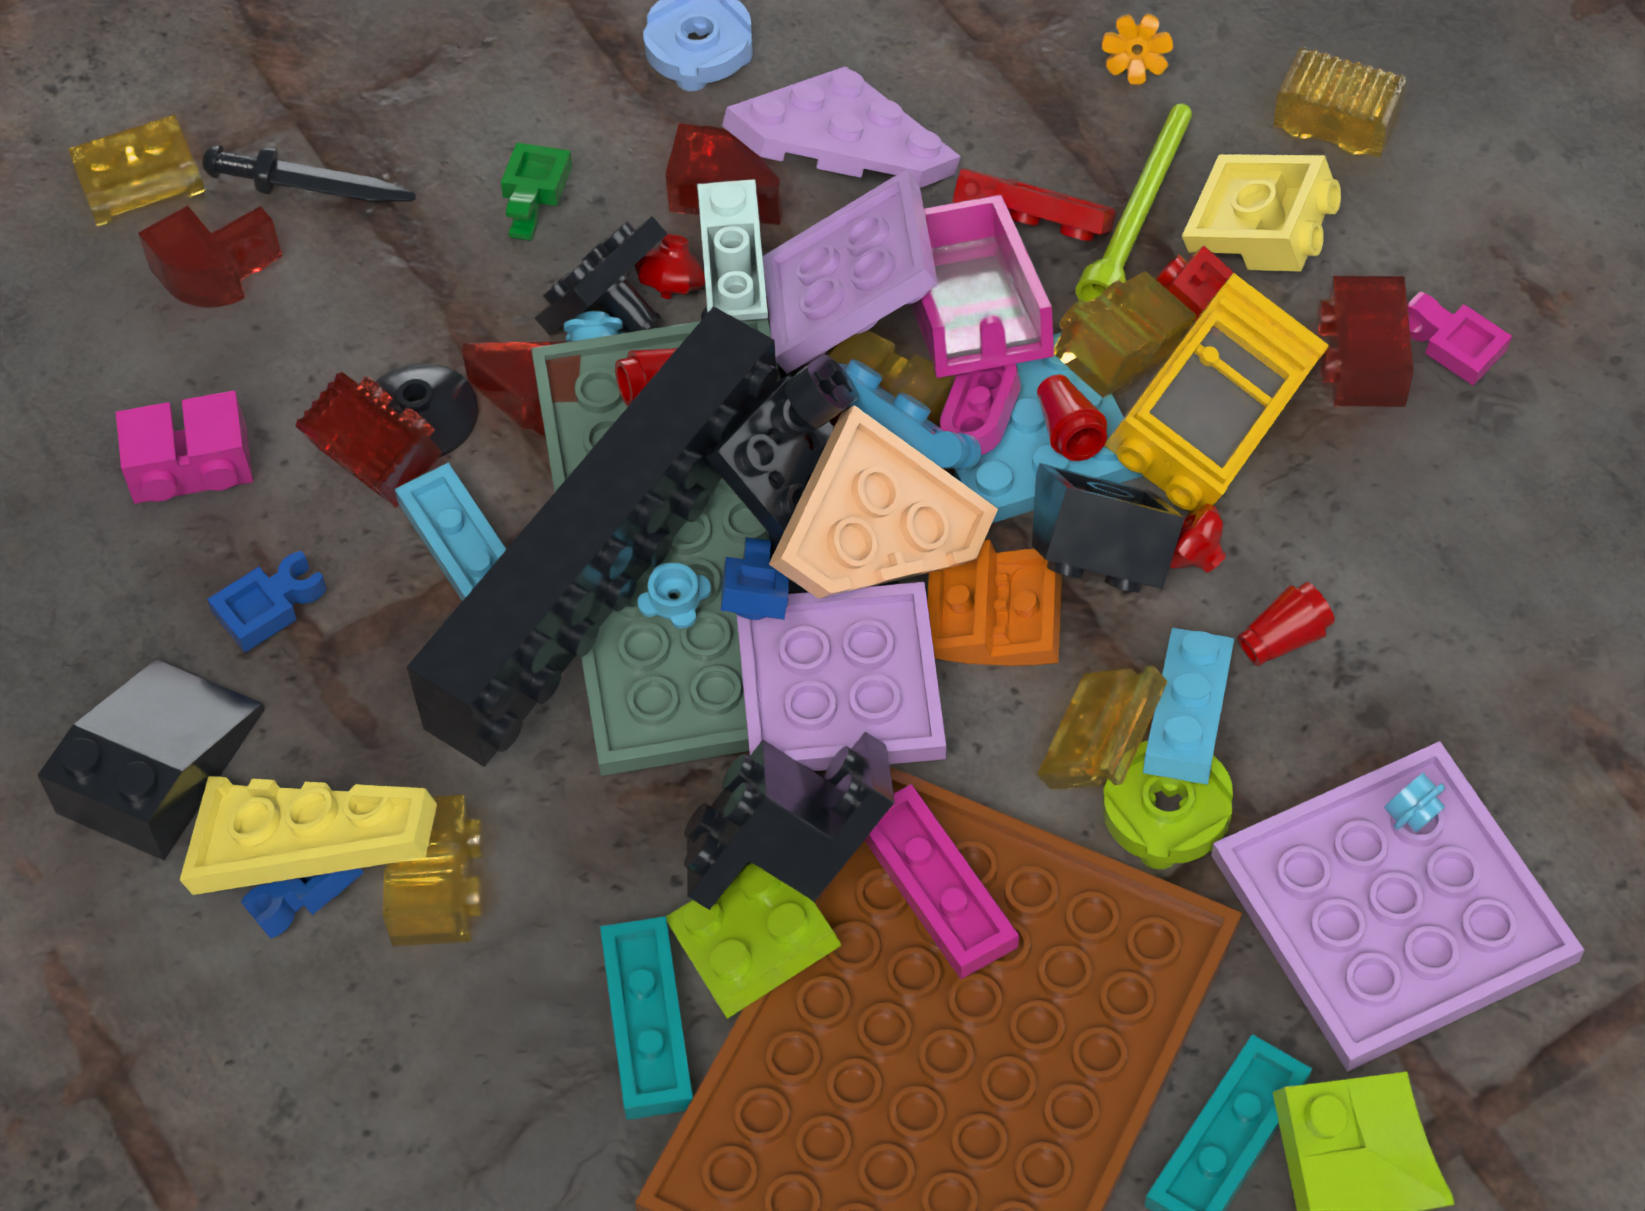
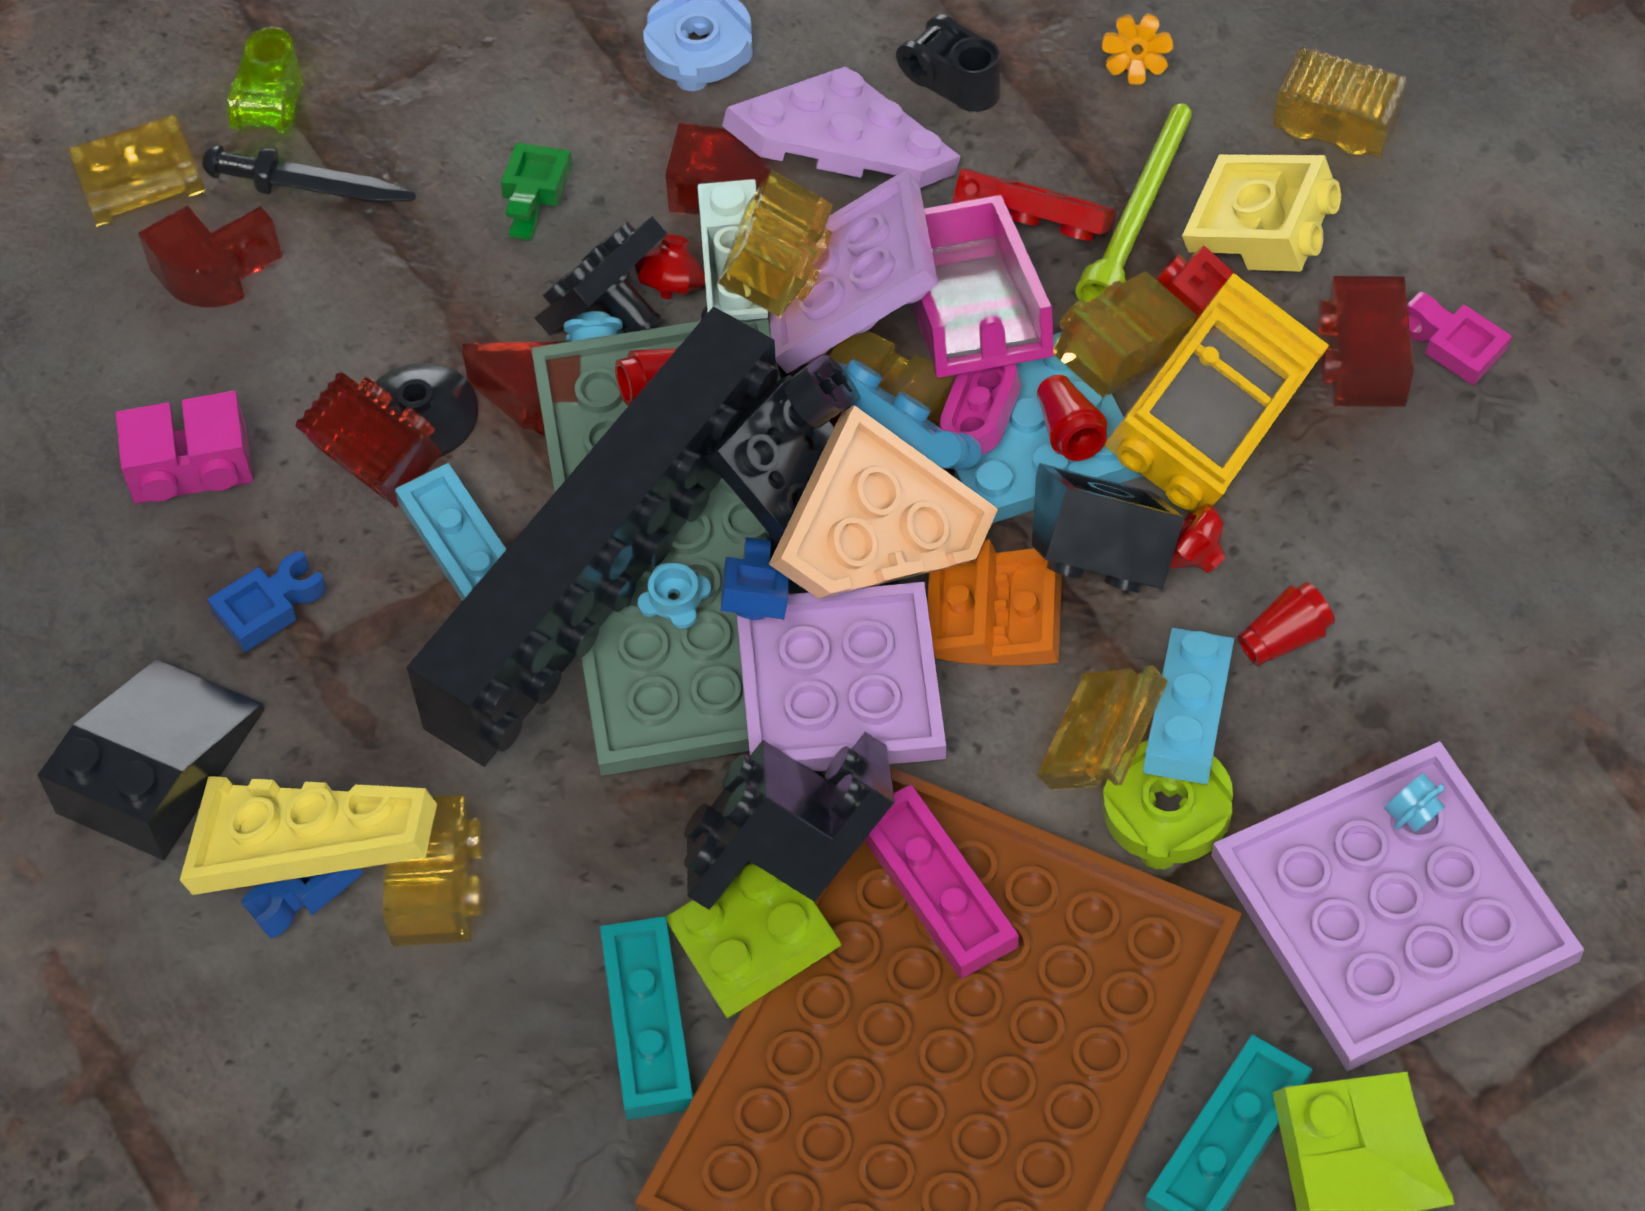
none -> clear neon green piece [227,27,303,134]
none -> clear yellow brick [718,170,833,317]
none -> black piece [896,14,1000,112]

